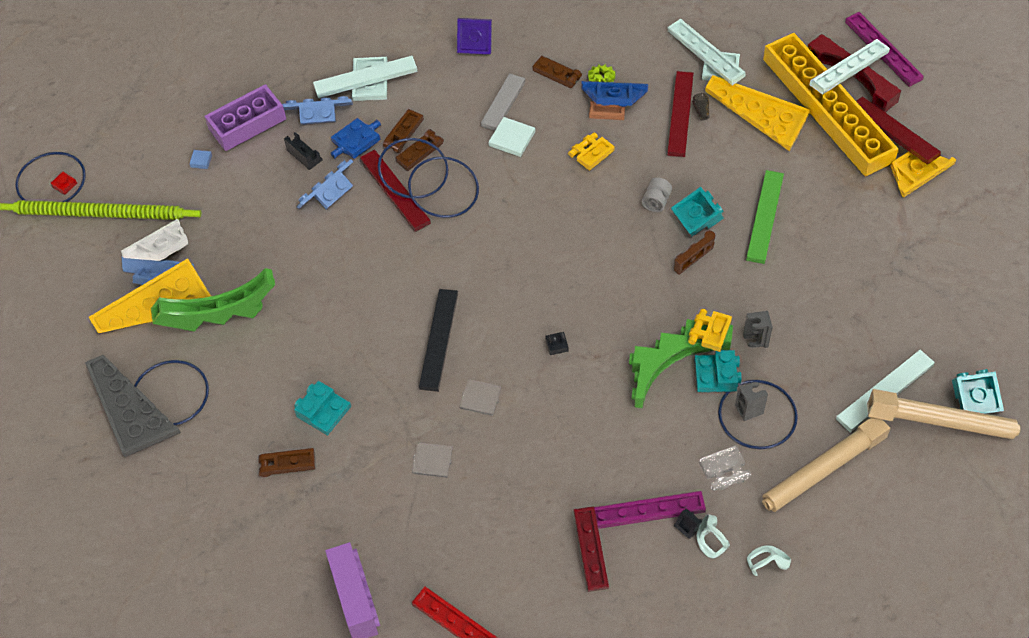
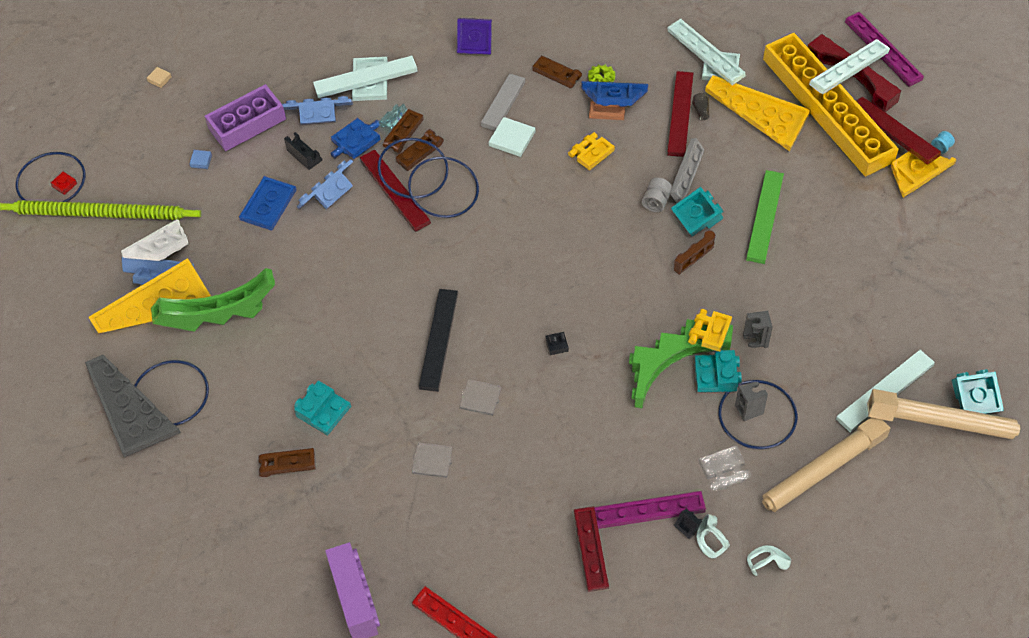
none -> tan tile [147,67,172,88]
none -> blue tile [239,176,297,231]
none -> clear light blue plate [379,104,407,128]
none -> light grey tile [670,138,704,203]
none -> medium azure wheel [931,131,955,154]

